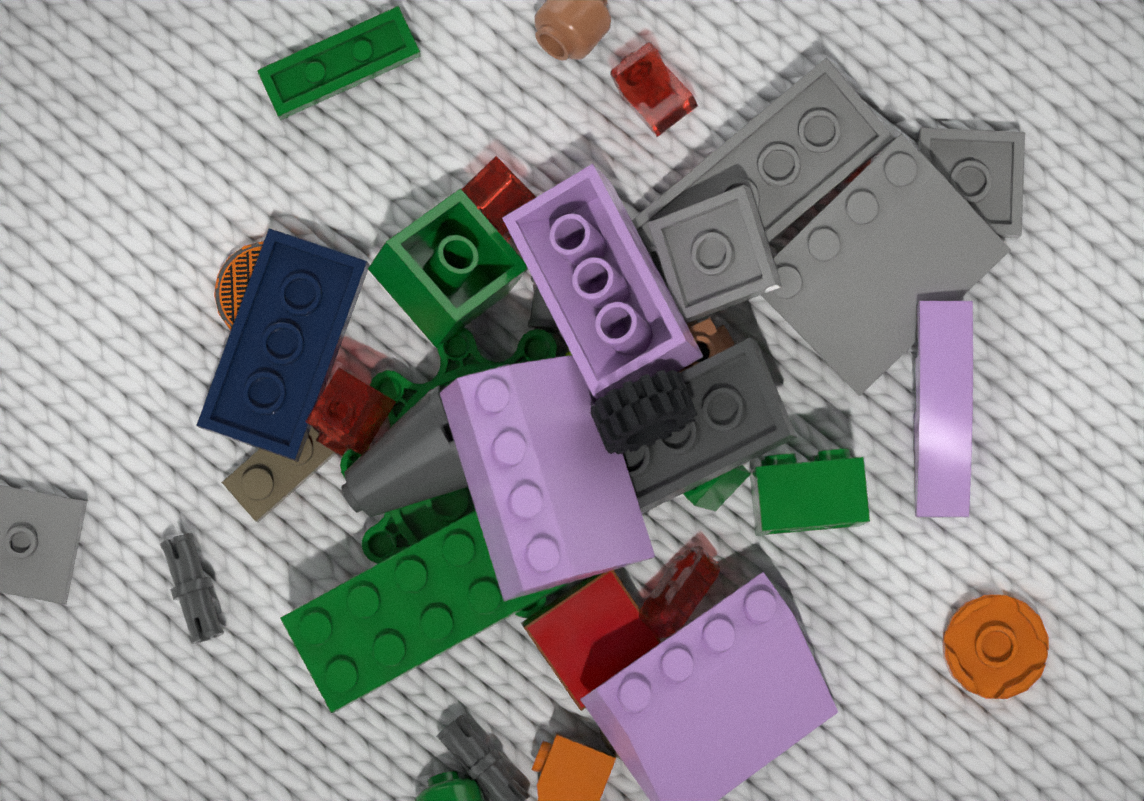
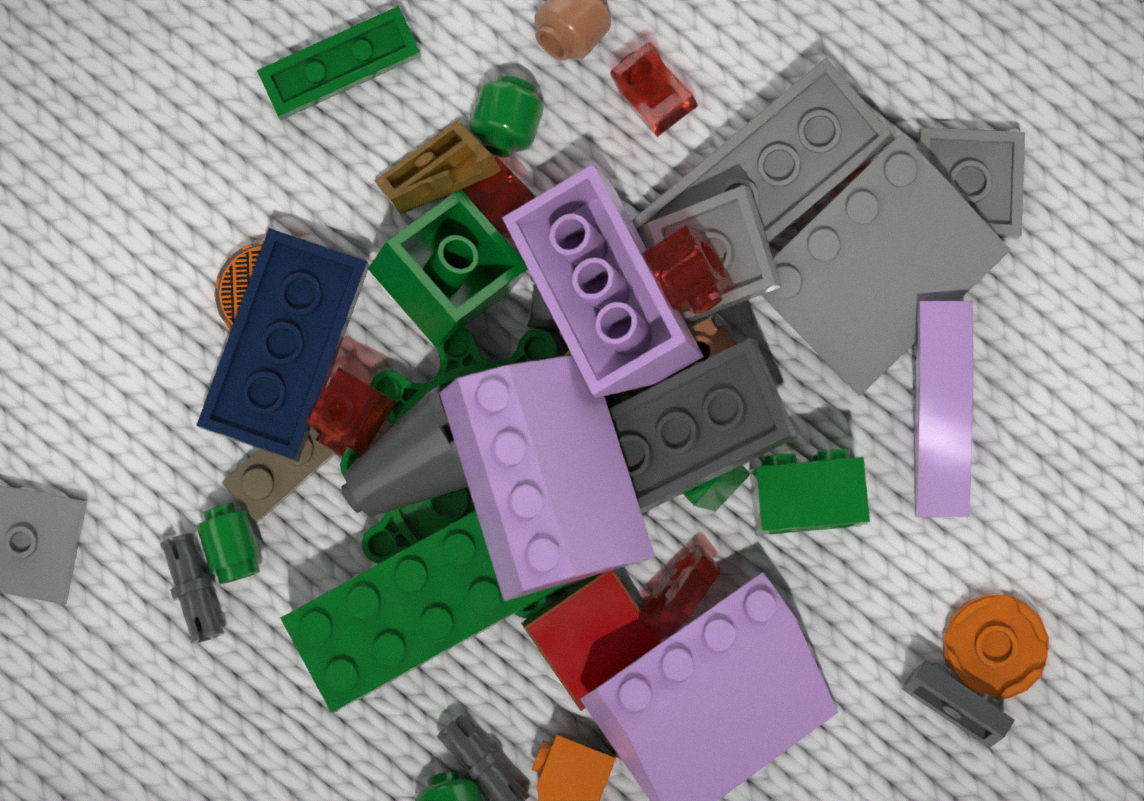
black tyre [590,370,697,454] -> none
none -> green brick [196,503,261,585]
none -> pearl gold wing [374,120,501,215]
none -> green head [469,76,544,158]
none -> clear red brick [642,225,734,314]
none -> dark grey plate [901,660,1015,748]

